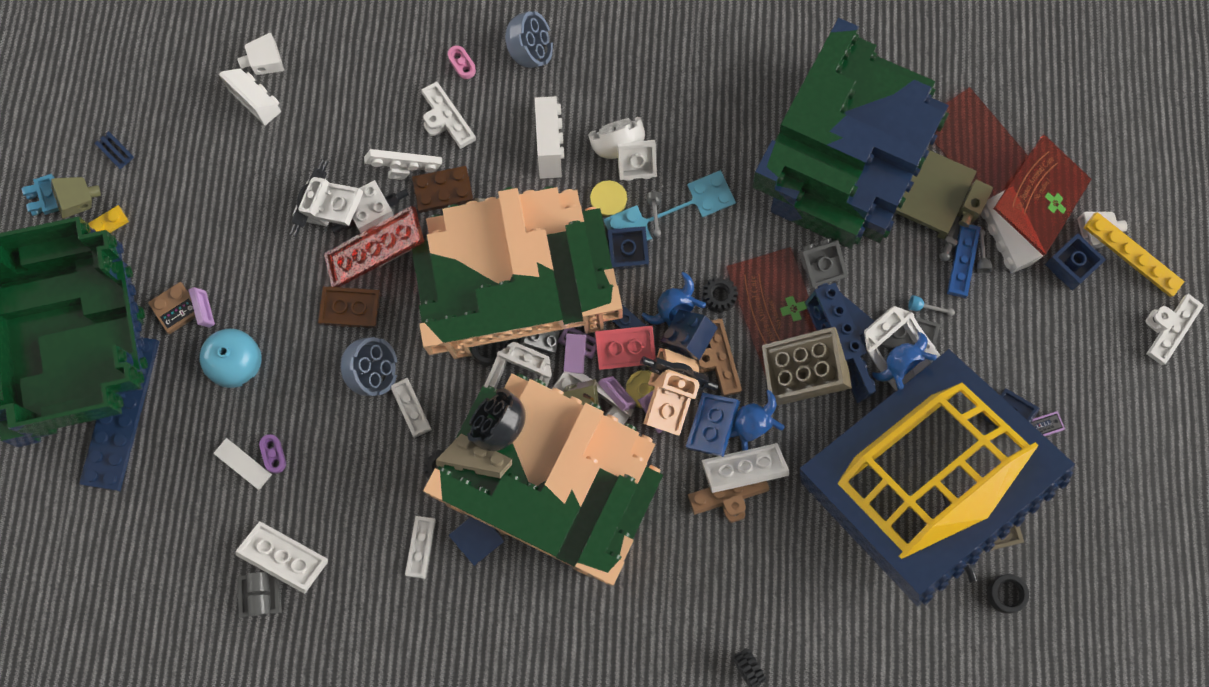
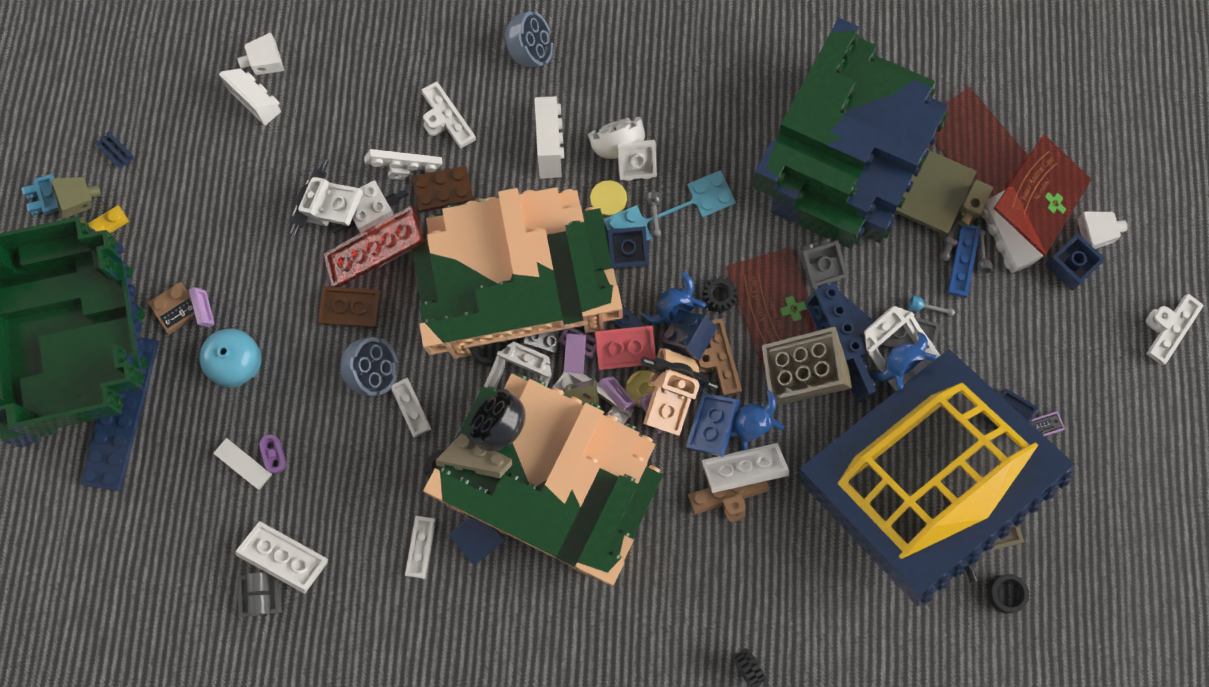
bright pink plate [448,46,476,79] -> none
yellow plate [1083,212,1185,297] -> none

